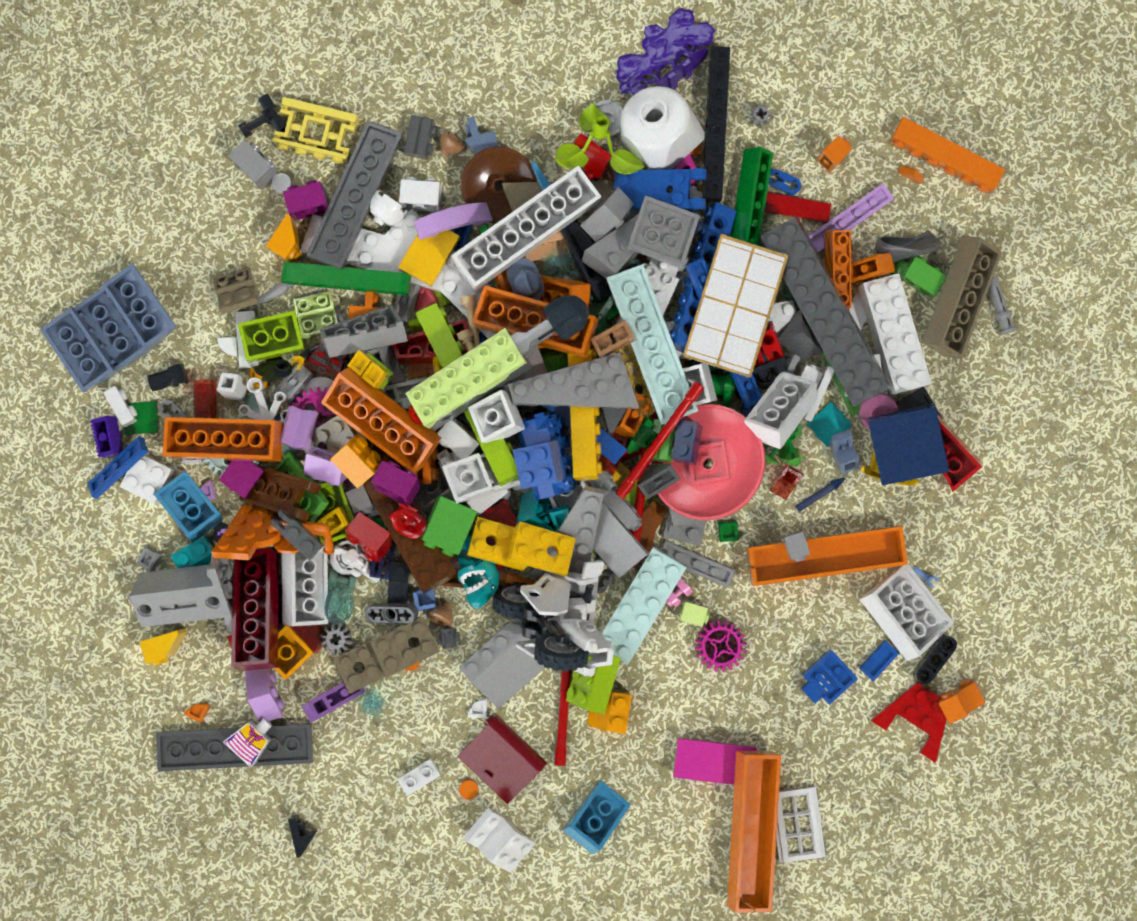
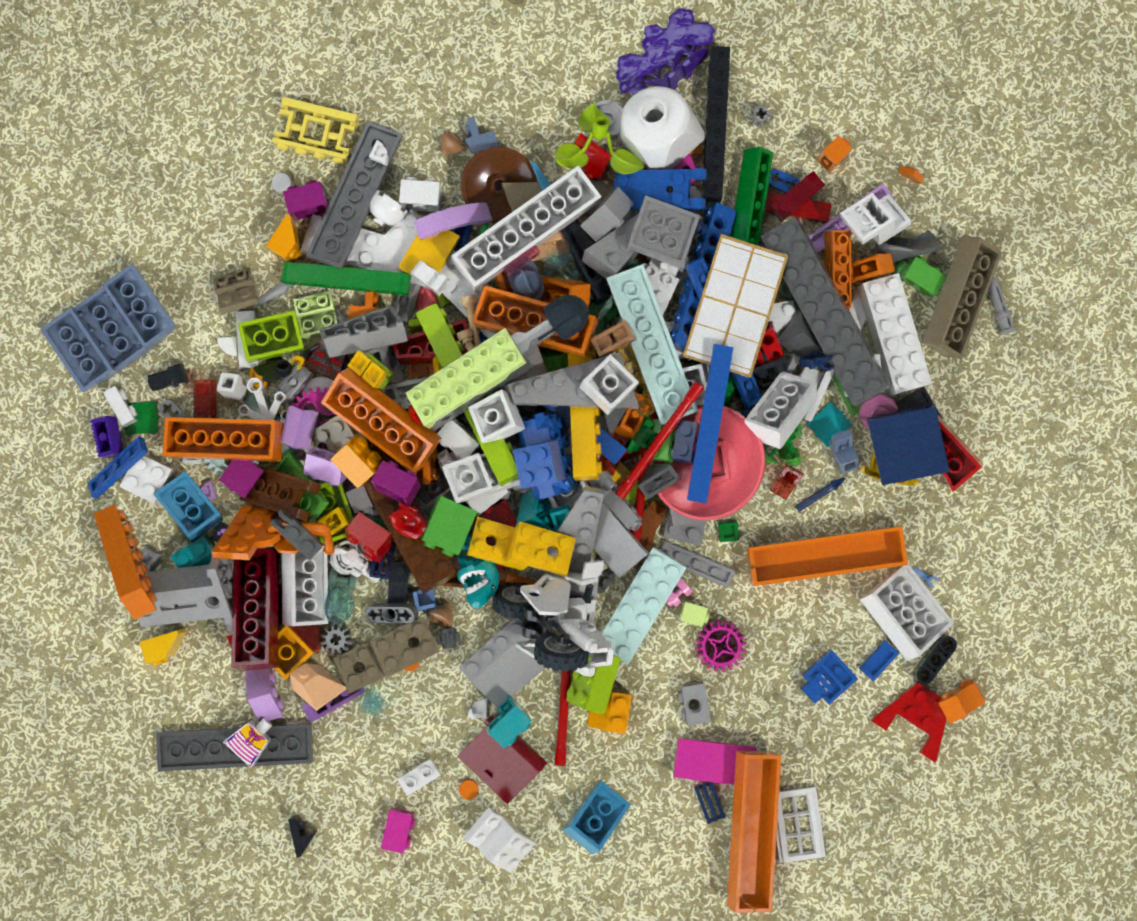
orange tile [184,703,210,723] -> none
light grey brick [228,140,277,190] -> none
black bar [238,93,286,138] -> none
dark grey brick [404,115,437,160] -> none
light grey brick [782,531,810,562] -> none
orange brick [890,117,1006,193] -> none
none -> orange brick [94,504,157,620]
none -> light nougat slope [290,663,347,711]
none -> white tile [369,140,389,166]
none -> dark pink brick [381,807,416,854]
none -> white leg [410,260,449,296]
none -> teal brick [486,695,532,749]
none -> clear pink tile [503,246,540,277]
none -> white brick [579,354,639,415]
none -> light grey brick [678,682,711,726]
none -> blue tile [687,344,734,503]
none -> dark blue tile [694,782,726,824]
none -> dark red slope [769,171,825,223]
none -> dark blue plate [799,352,834,371]
none -> white bracket [840,193,911,245]

